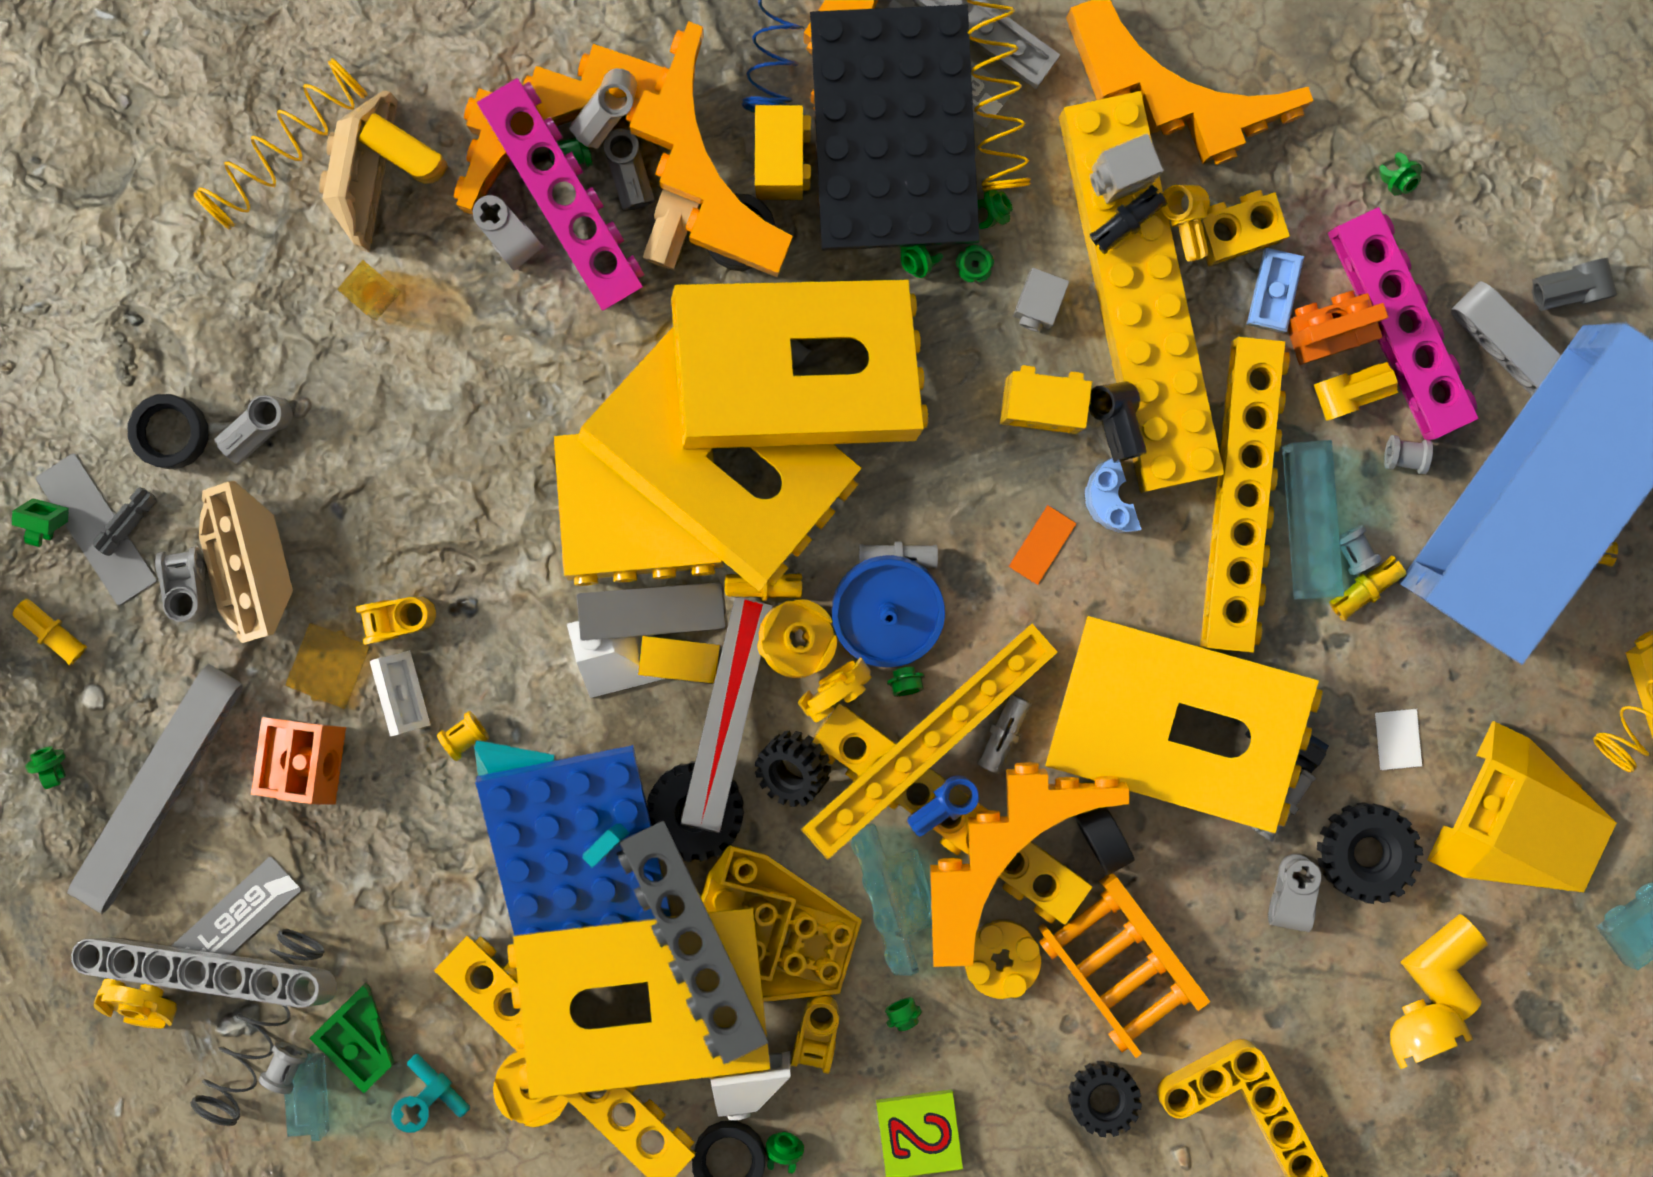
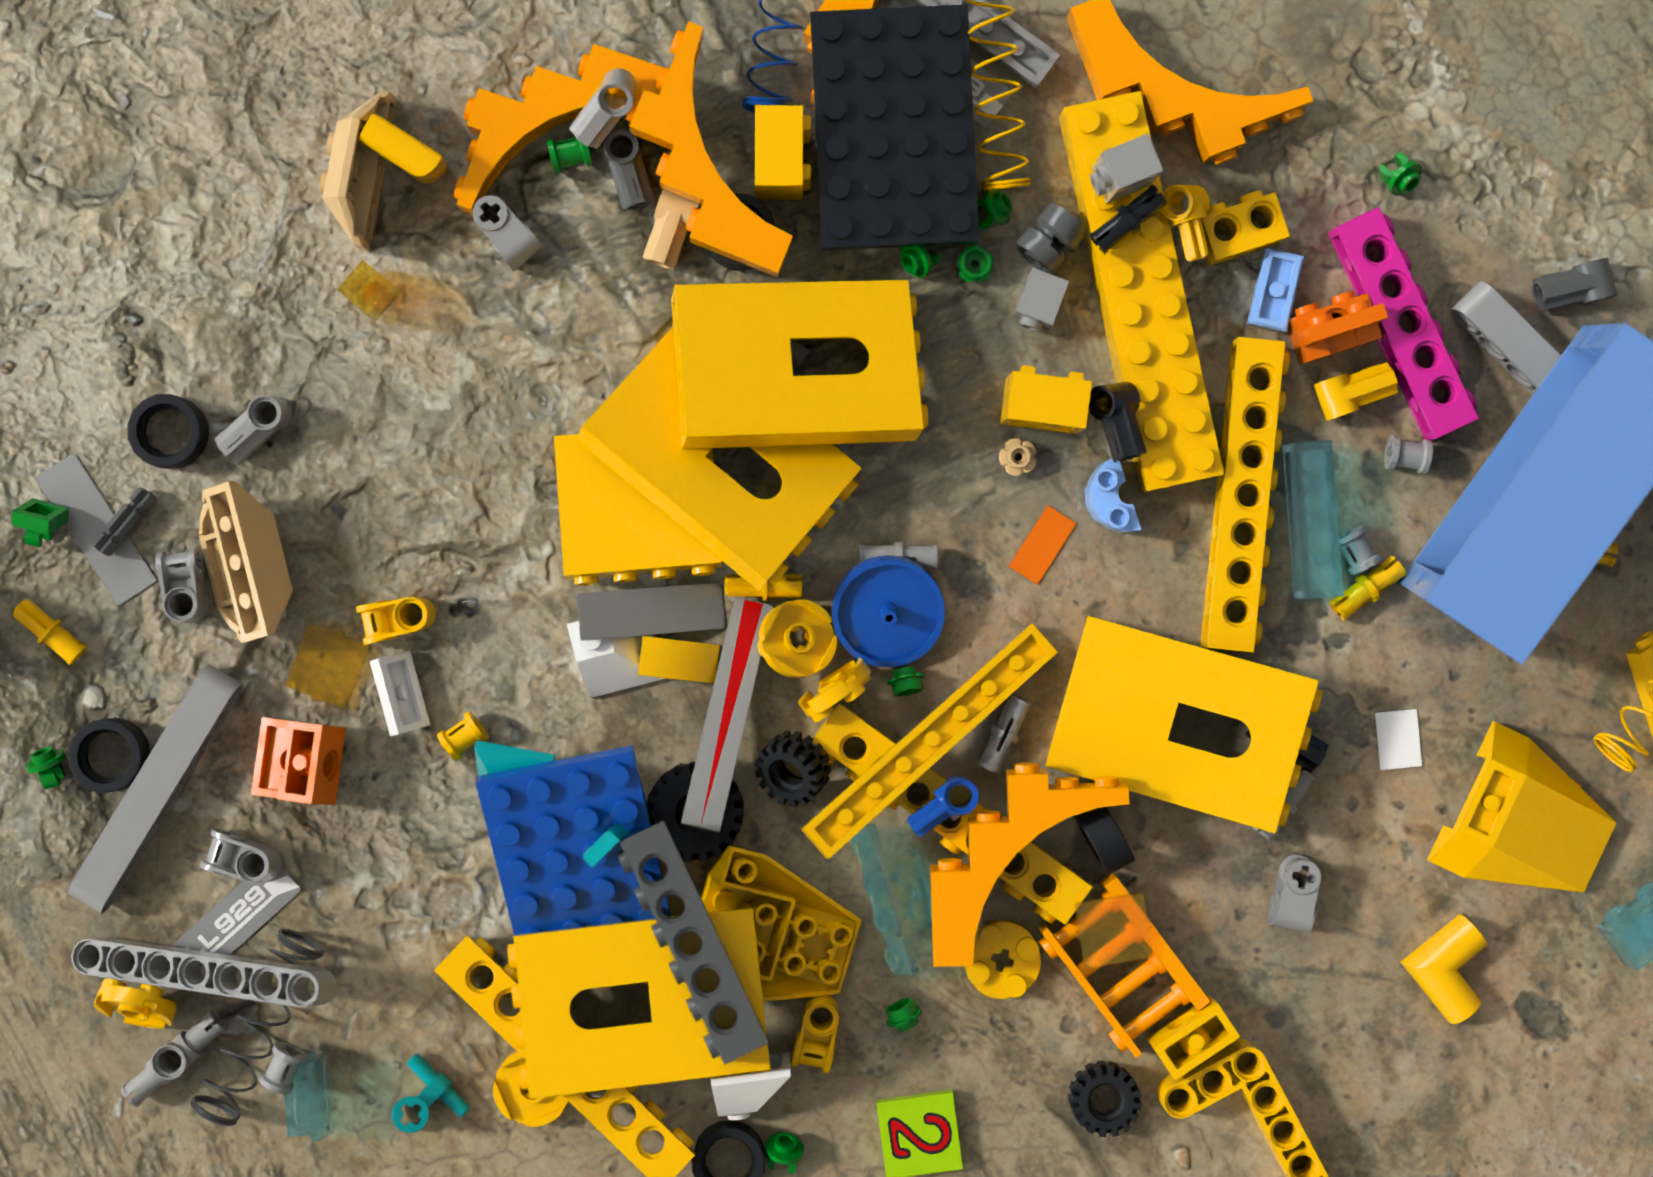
yellow piece [194,58,368,230] -> none
green wing [309,983,395,1093] -> none
dark pink brick [476,78,645,311] -> none
black tyre [1317,802,1423,904] -> none
yellow cylinder [1390,999,1473,1070] -> none
none -> black tyre [68,717,150,793]
none -> light grey pin [121,1010,227,1107]
none -> light grey piece [200,828,283,883]
none -> tan plate [999,438,1037,476]
none -> dark grey wheel [1015,202,1088,275]
none -> clear yellow piece [1075,892,1153,968]
none -> yellow brick [1146,995,1240,1080]

